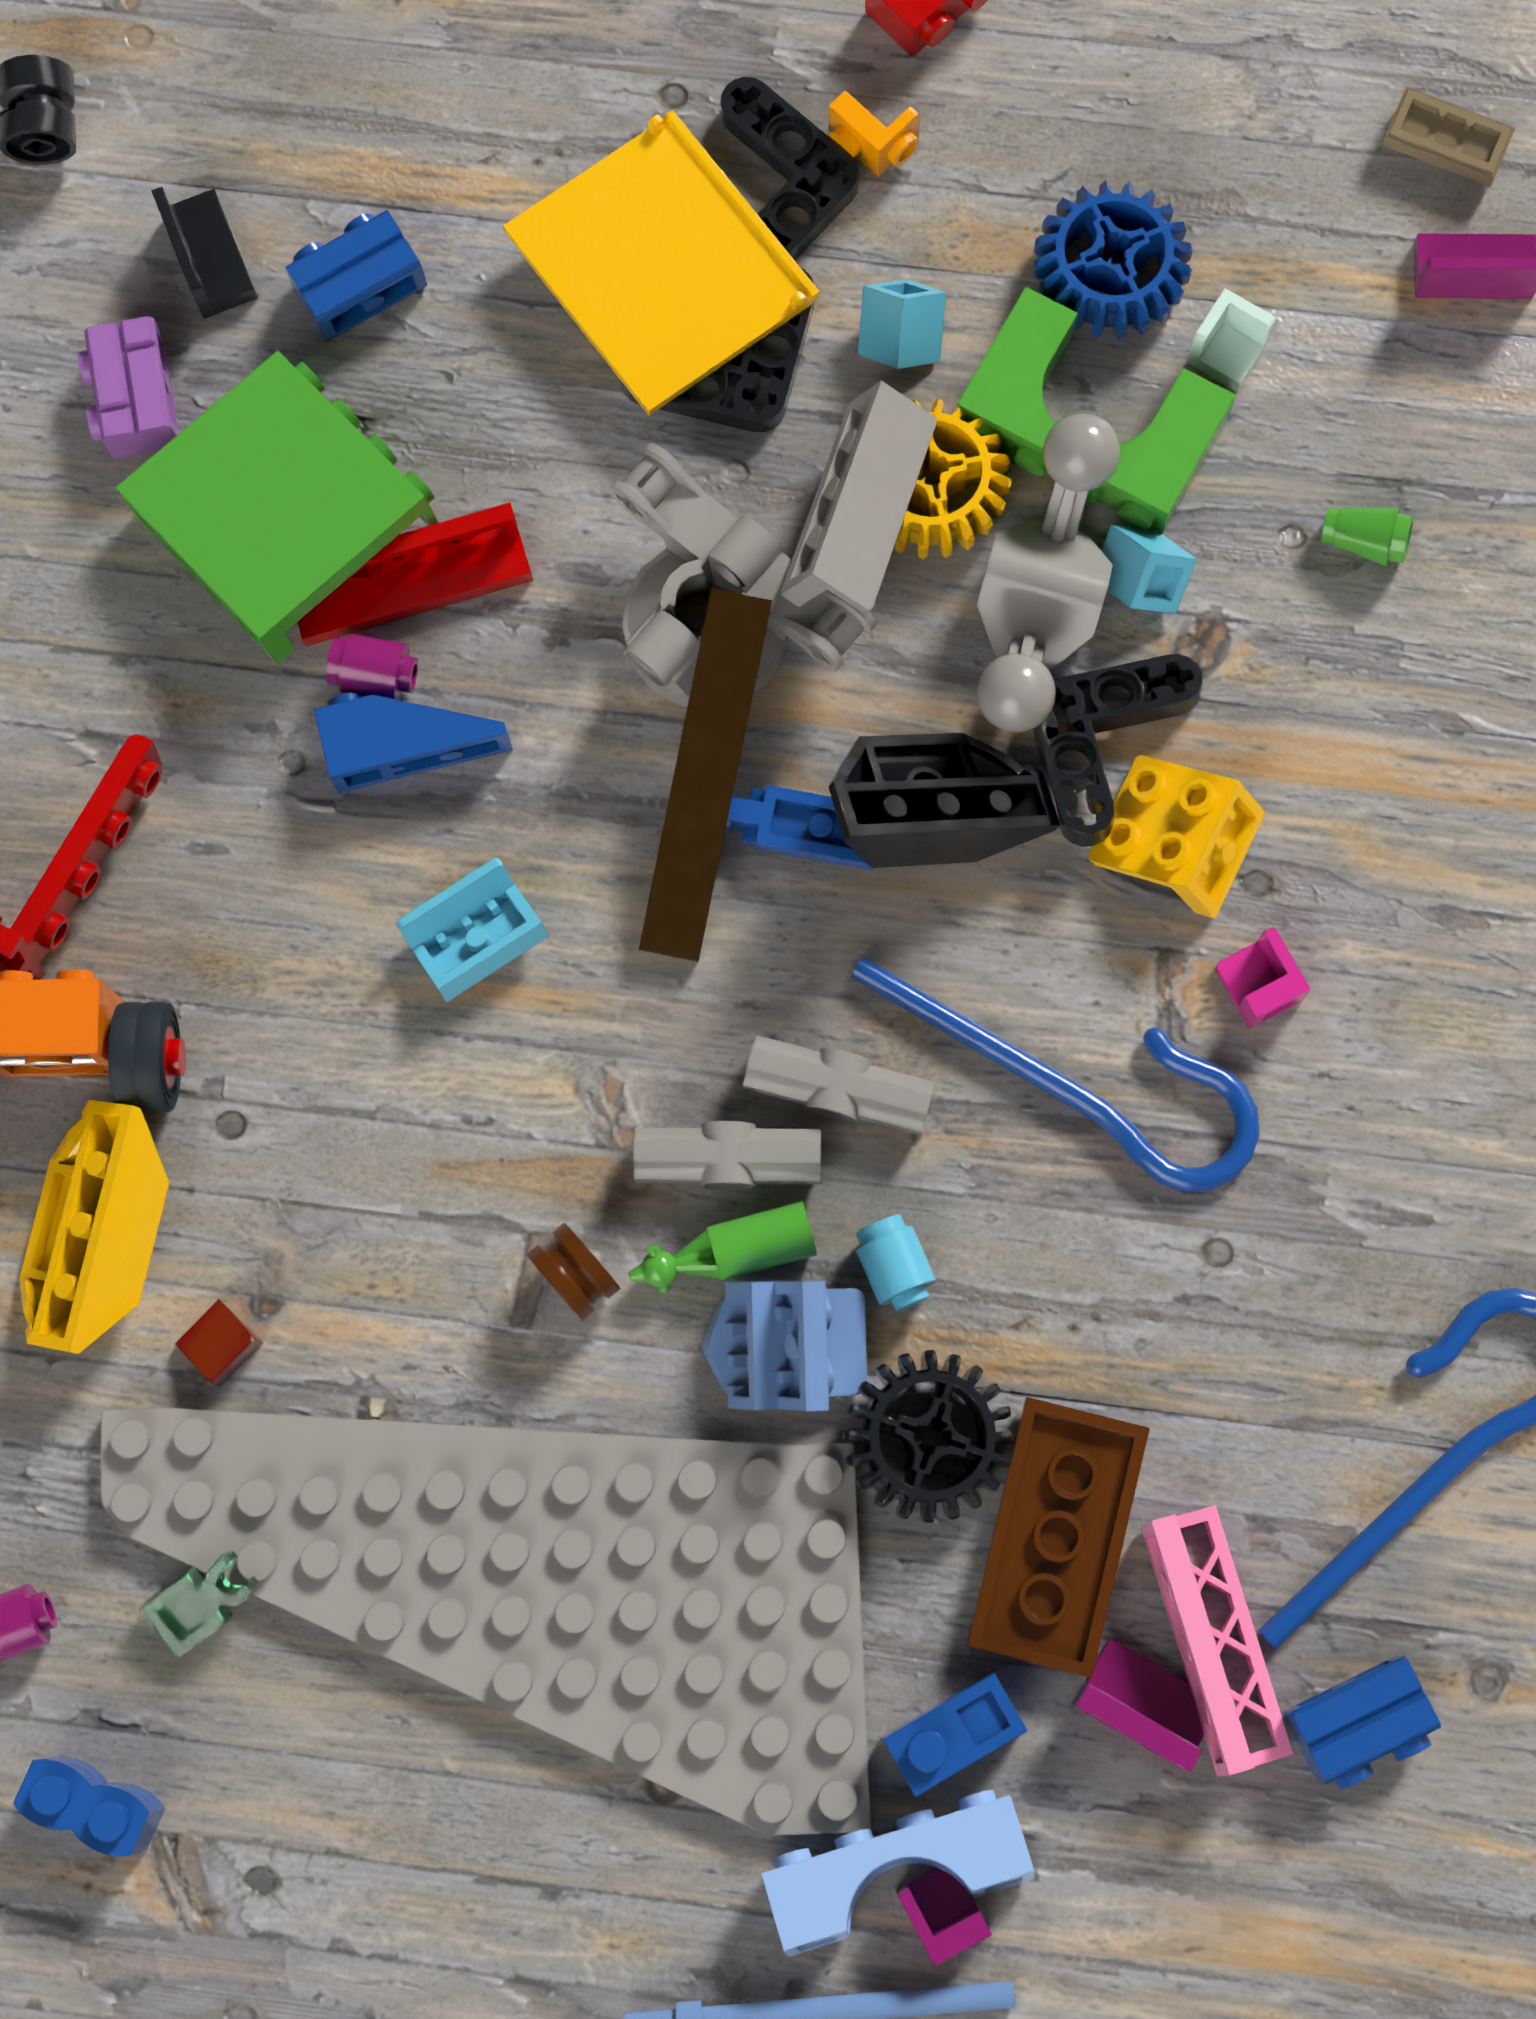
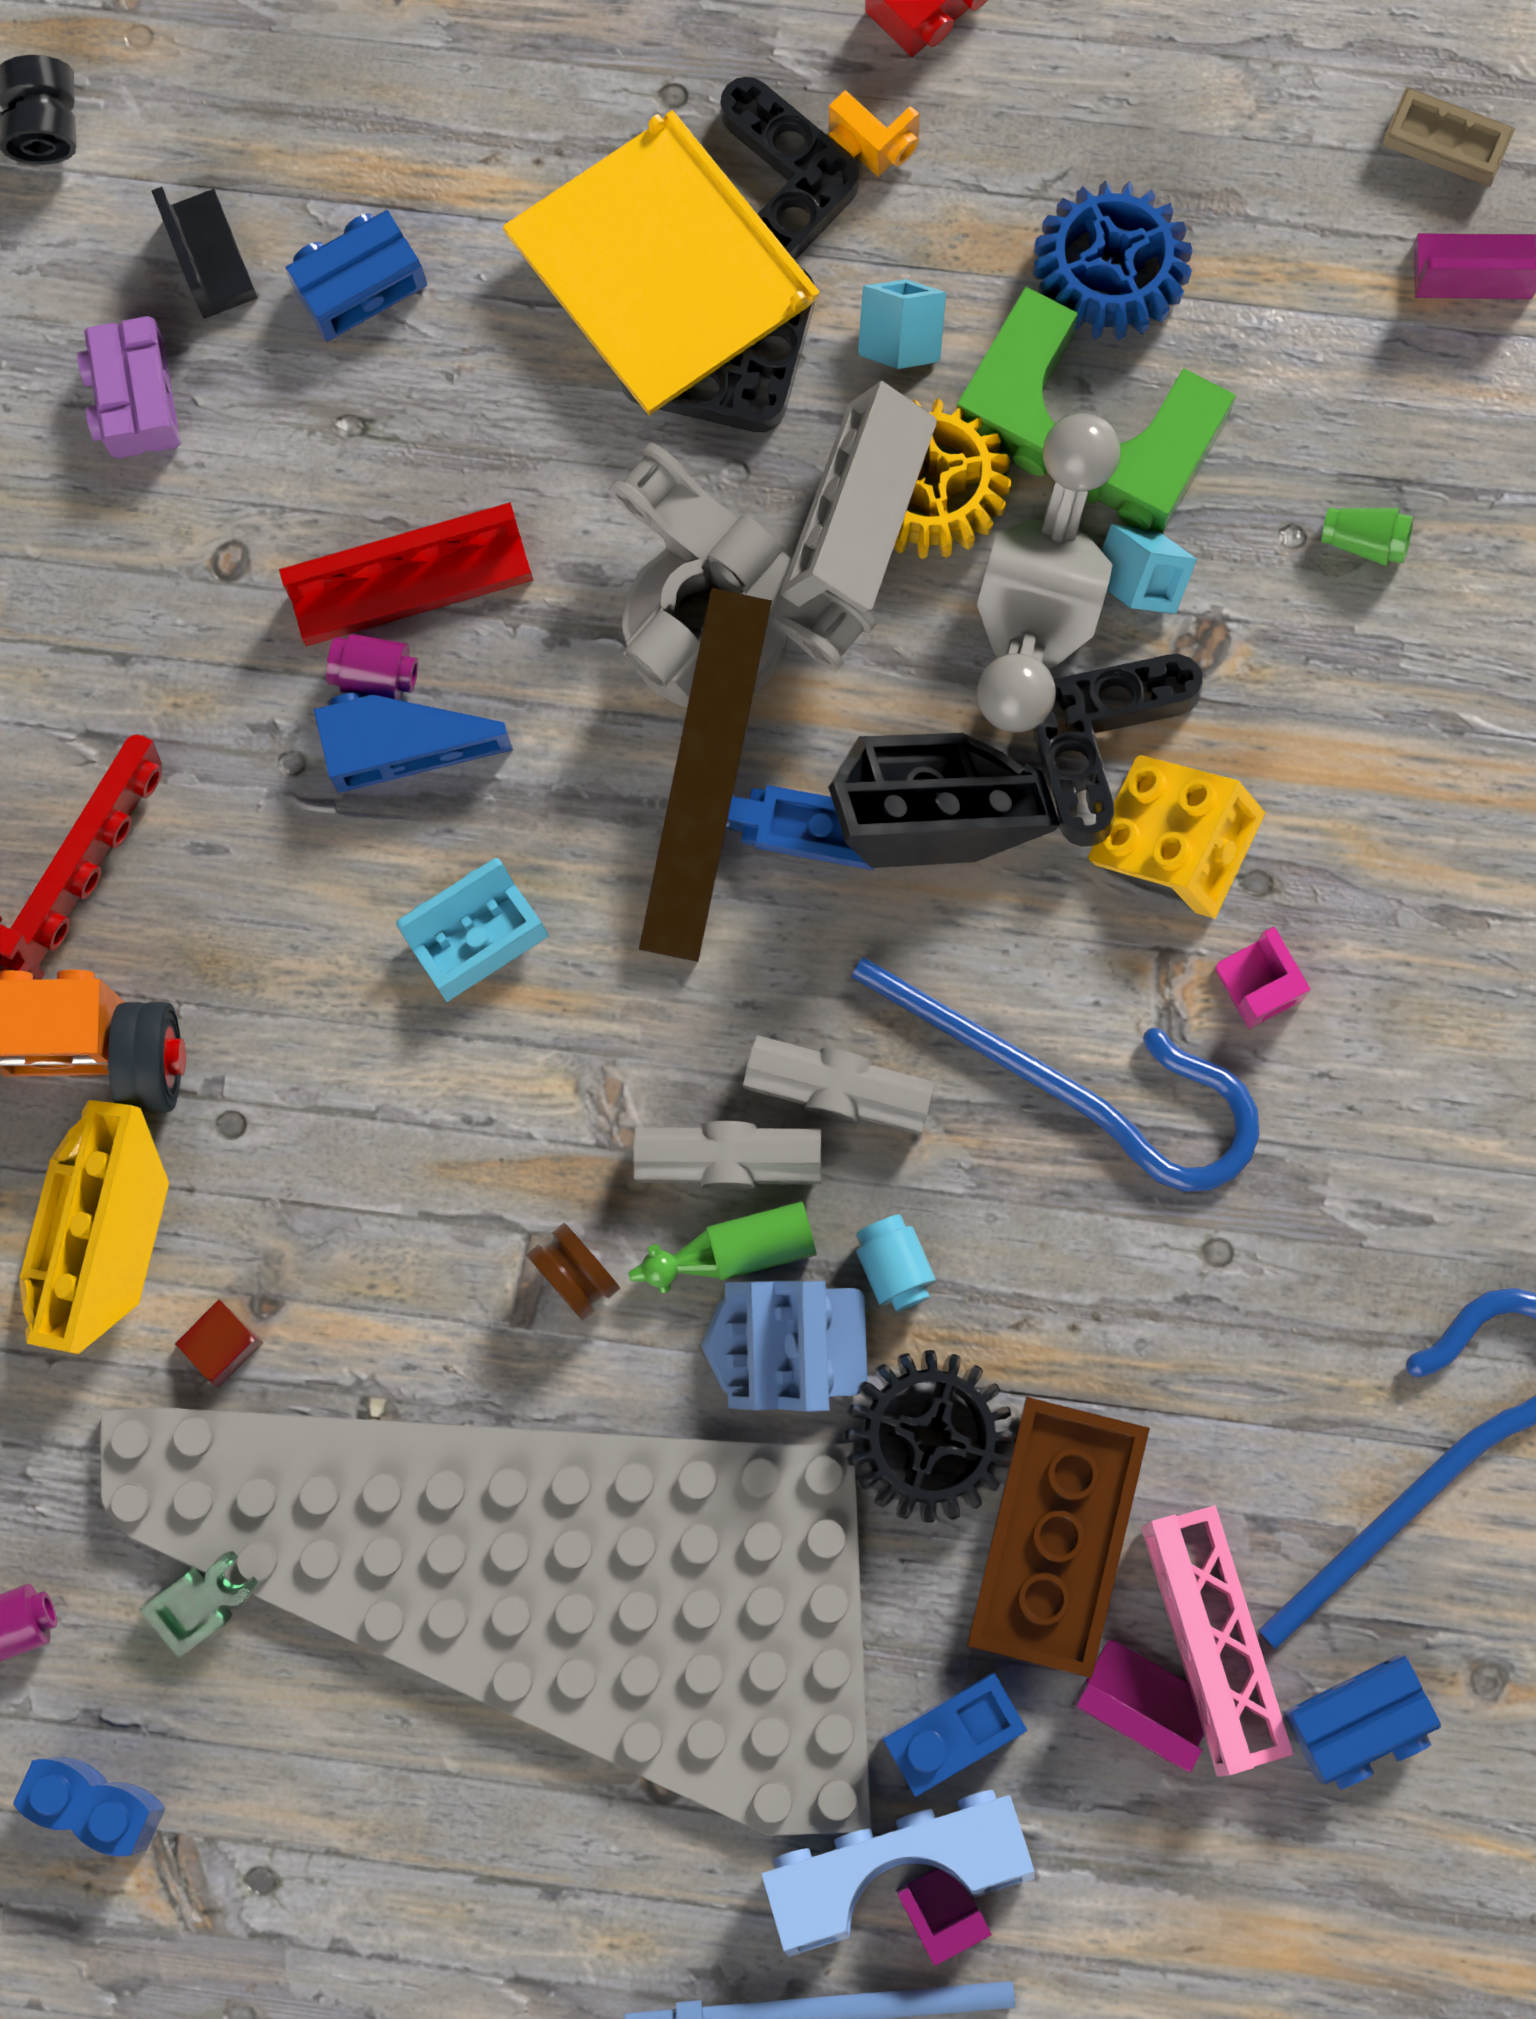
bright green panel [115,350,439,665] -> none
light aqua panel [1187,288,1276,392] -> none

